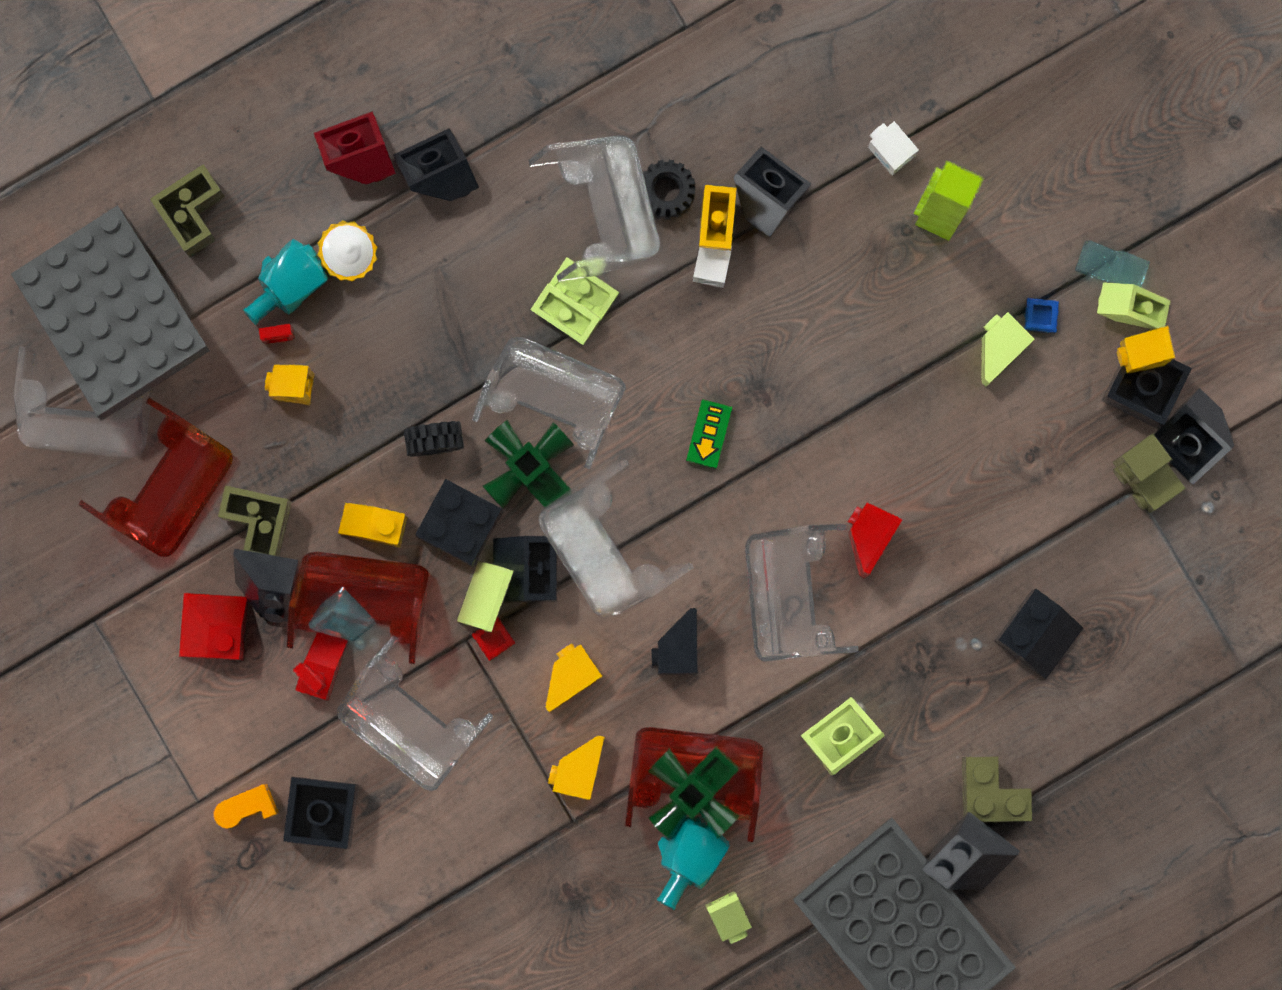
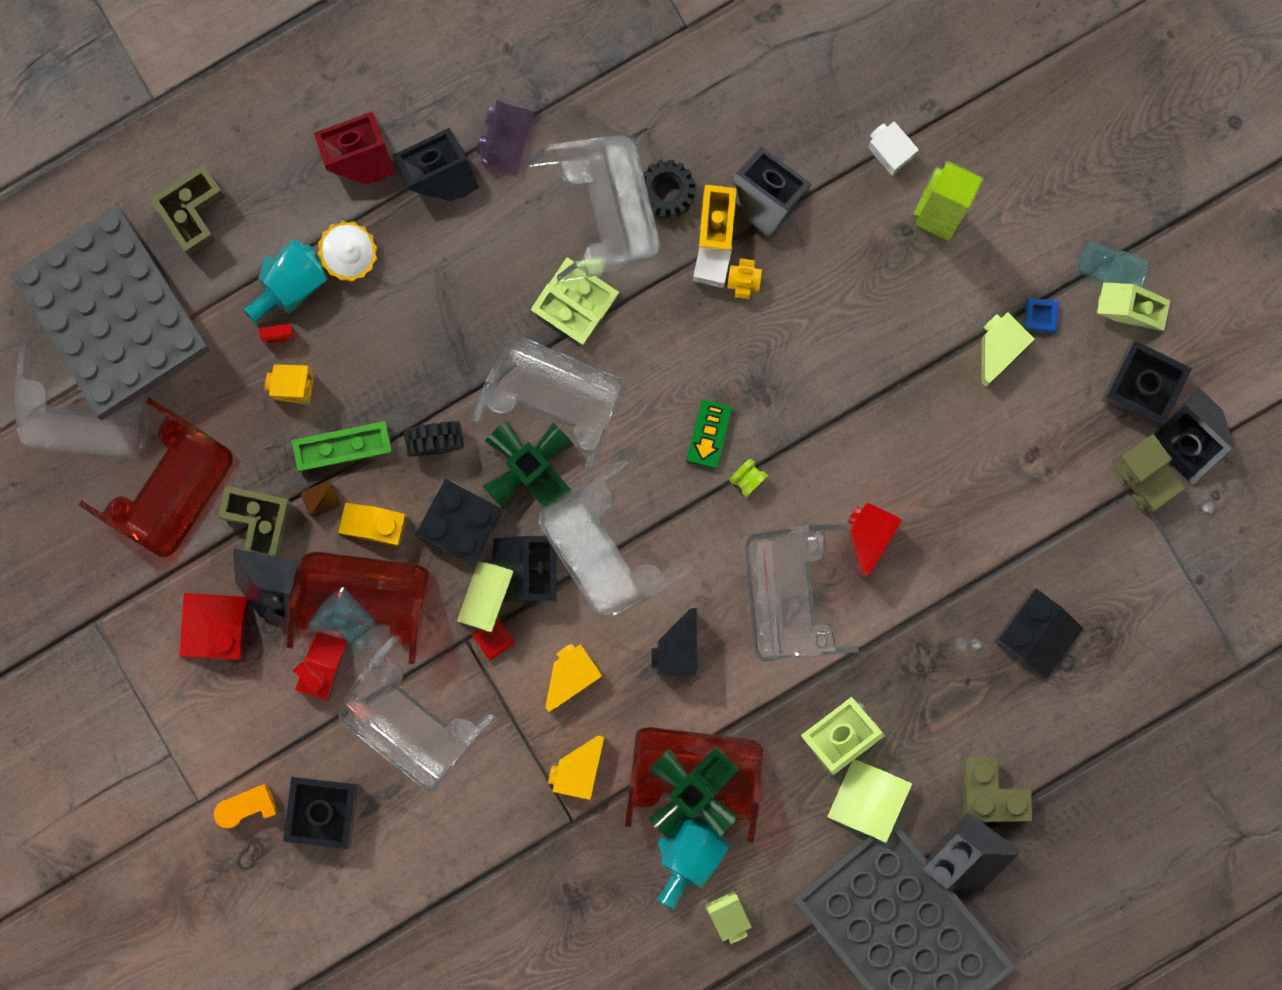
yellow slope [1117,326,1175,373] -> none
none -> bright green plate [291,421,392,472]
none -> reddish brown slope [300,481,341,518]
none -> clear purple bracket [477,98,535,174]
none -> yellow gear [727,258,762,299]
none -> lime wheel [729,458,768,498]
none -> yellowish green slope [827,759,912,843]

